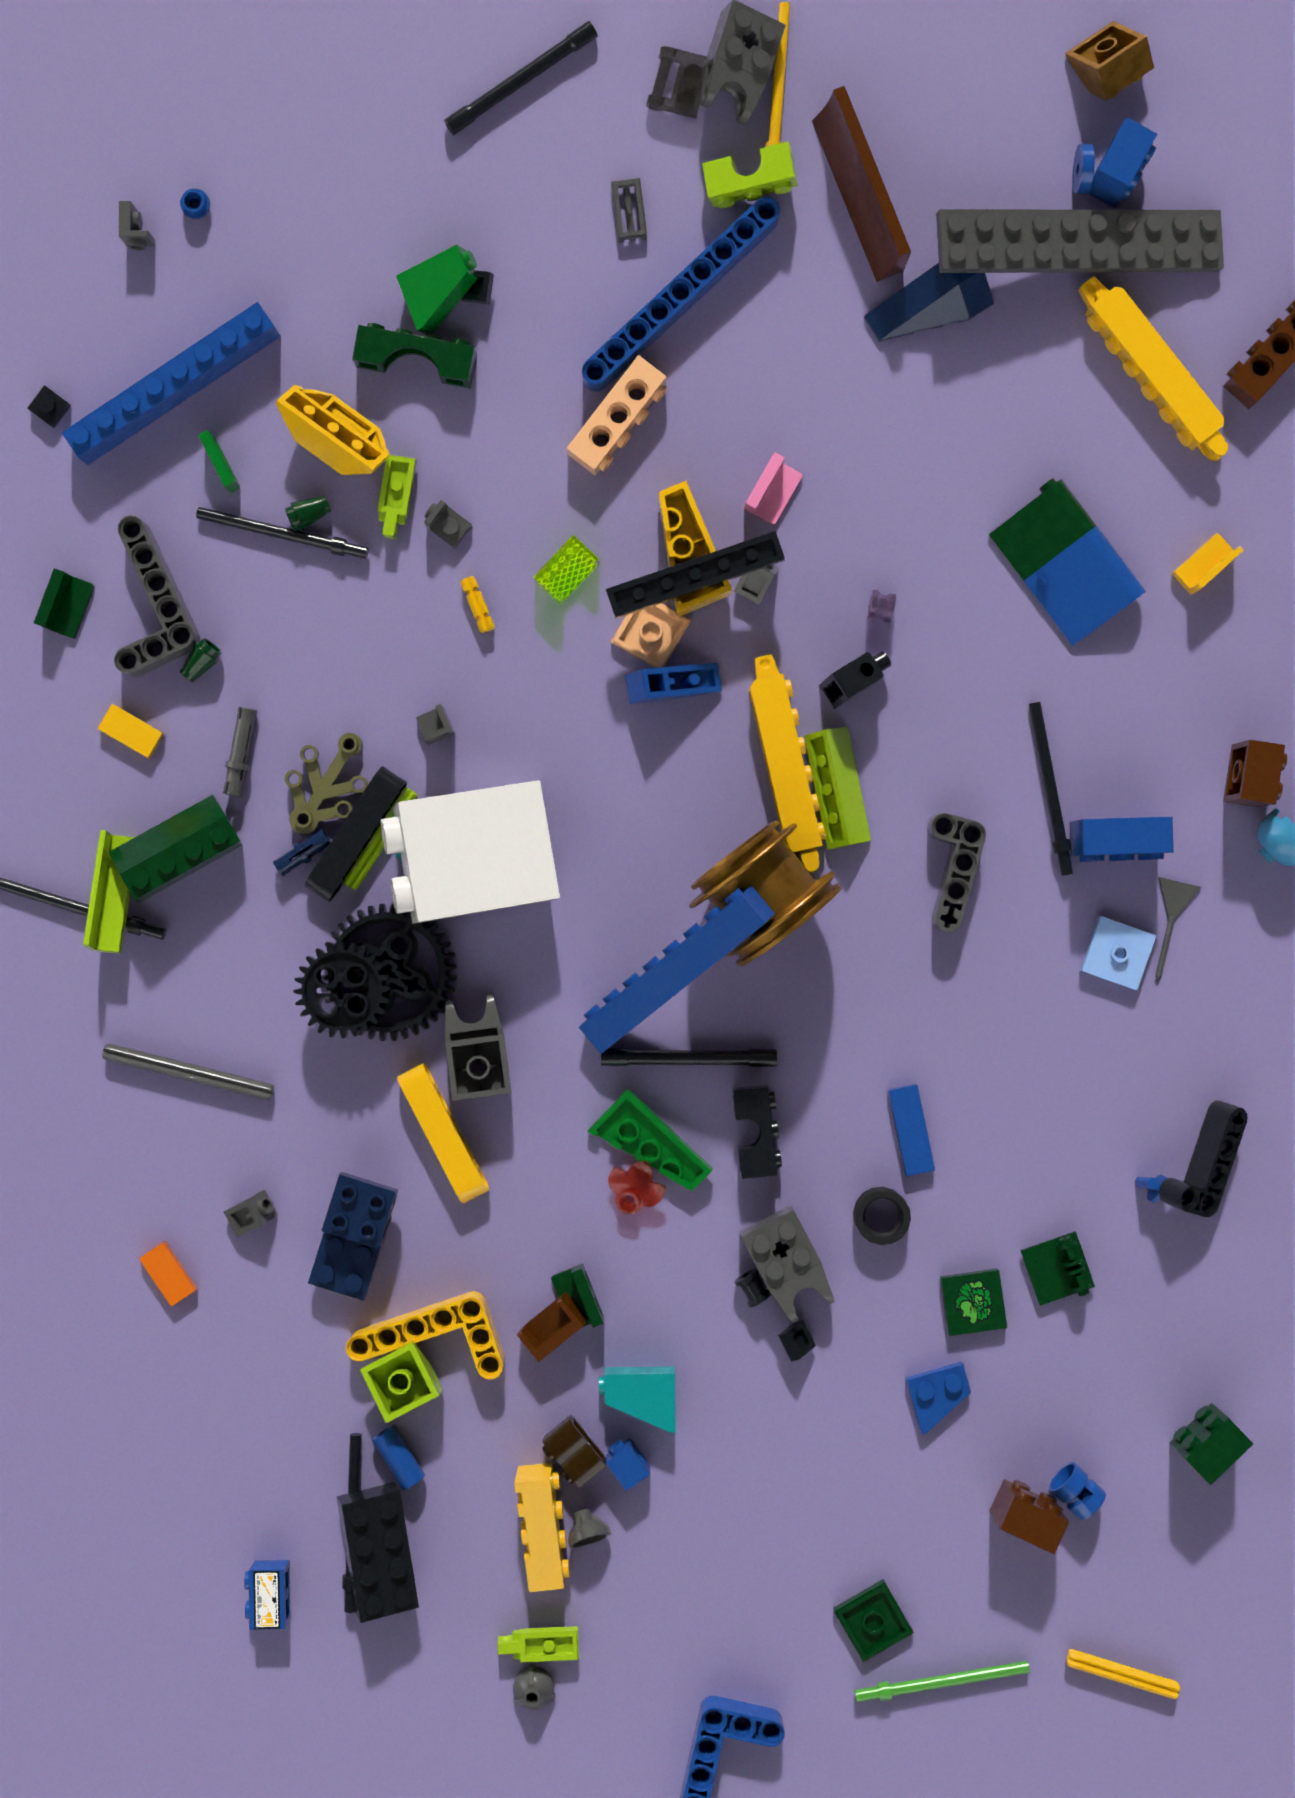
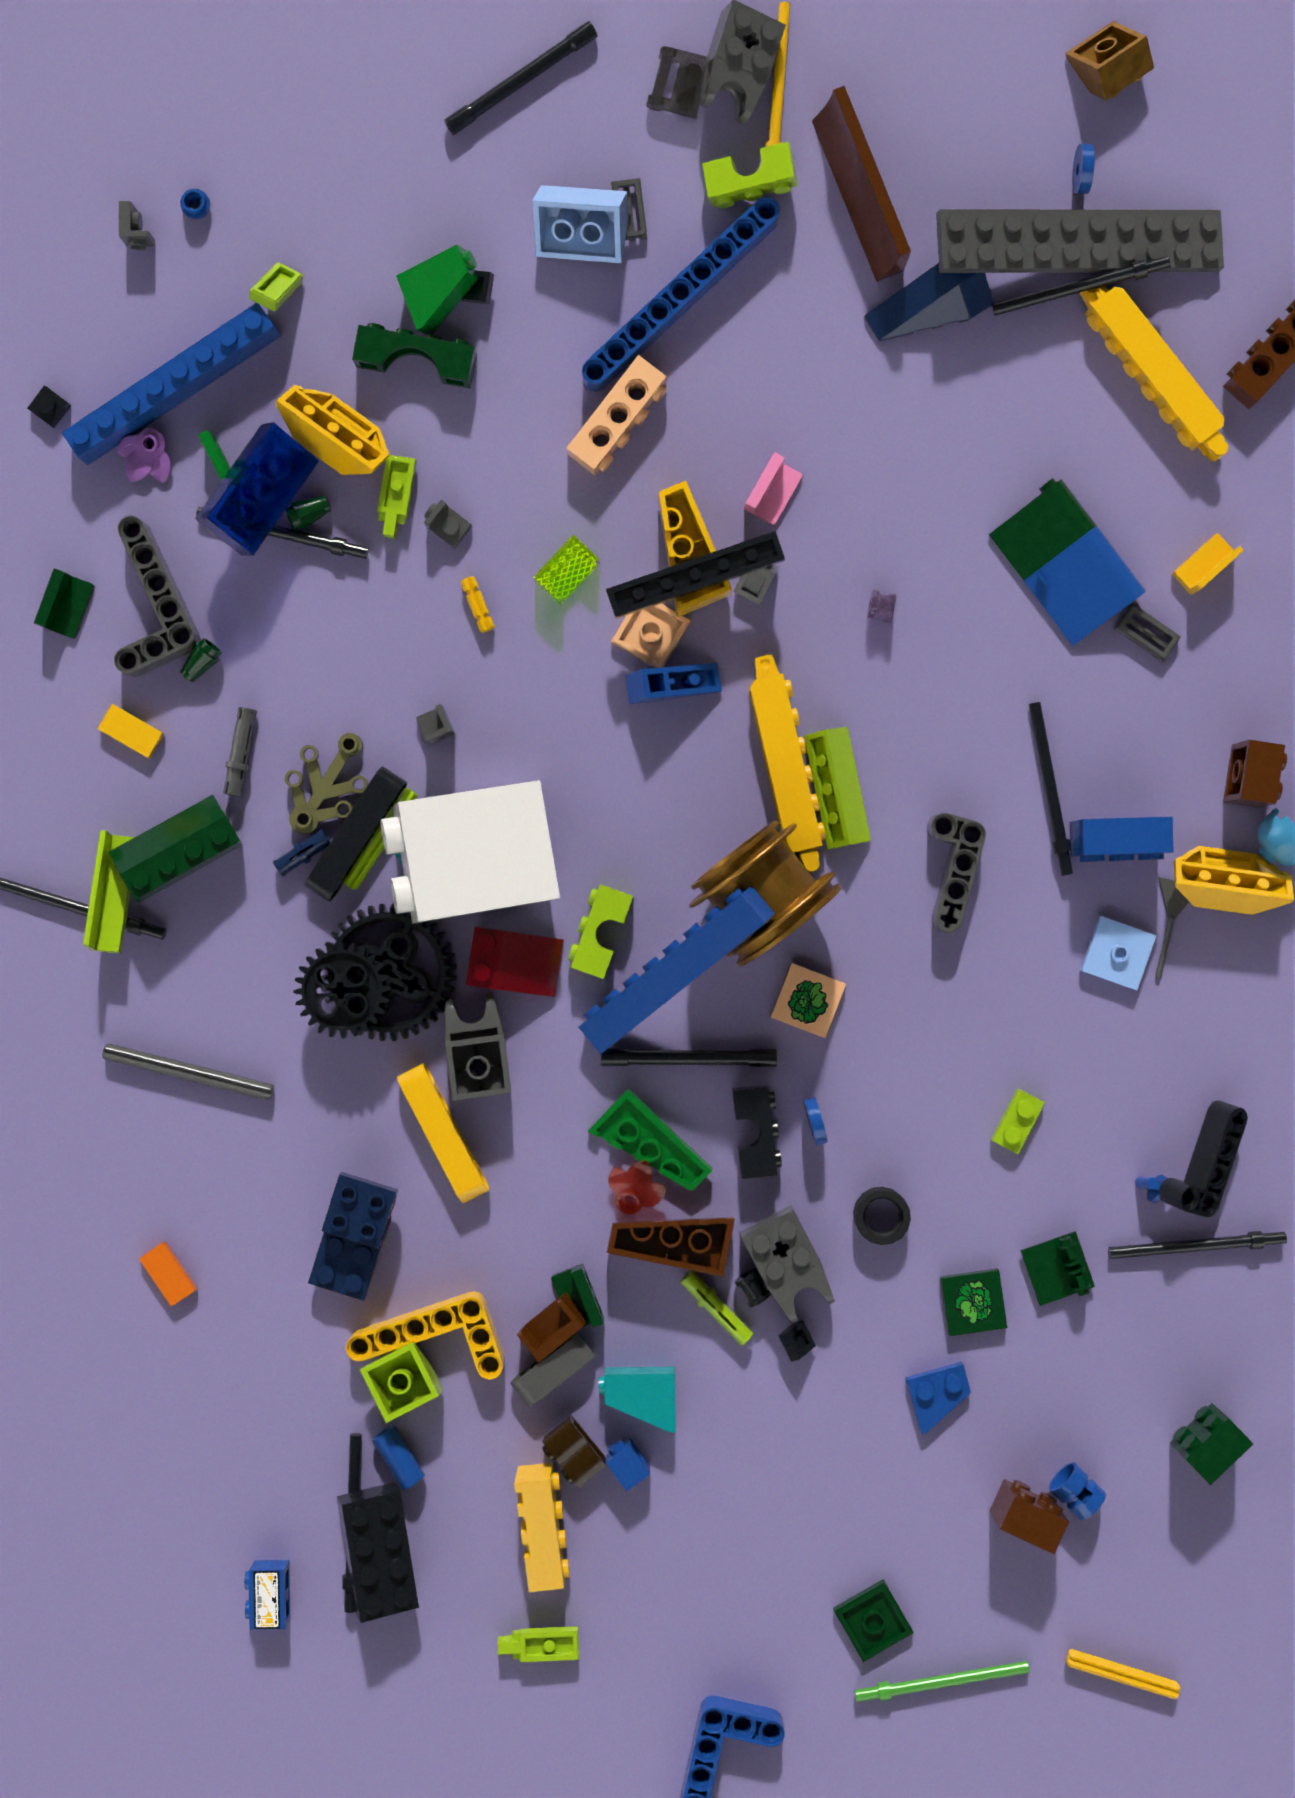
dark grey bracket [224,1190,277,1237] -> none
dark grey piece [513,1664,555,1710] -> none
dark grey piece [568,1509,611,1549] -> none
black torso [819,651,891,709] -> none
blue tile [888,1084,935,1176] -> none
blue brick [1088,117,1158,208] -> none
none -> medium lavender plate [117,428,172,483]
none -> clear blue brick [195,422,319,556]
none -> lime tile [248,262,304,312]
none -> dark red slope [466,926,564,997]
none -> dark grey beam [510,1332,595,1407]
none -> light blue slope [532,185,628,263]
none -> lime arch [567,884,634,979]
none -> reddish brown wedge [607,1217,735,1277]
none -> lime pin [680,1270,753,1346]
none -> light nougat tile [770,963,846,1038]
none -> blue piece [803,1097,828,1146]
none -> lime plate [990,1088,1045,1154]
none -> black bar [992,256,1171,316]
none -> black bar [1108,1231,1287,1259]
none -> dark grey tile [1114,604,1181,662]
none -> yellow wedge [1173,846,1294,915]

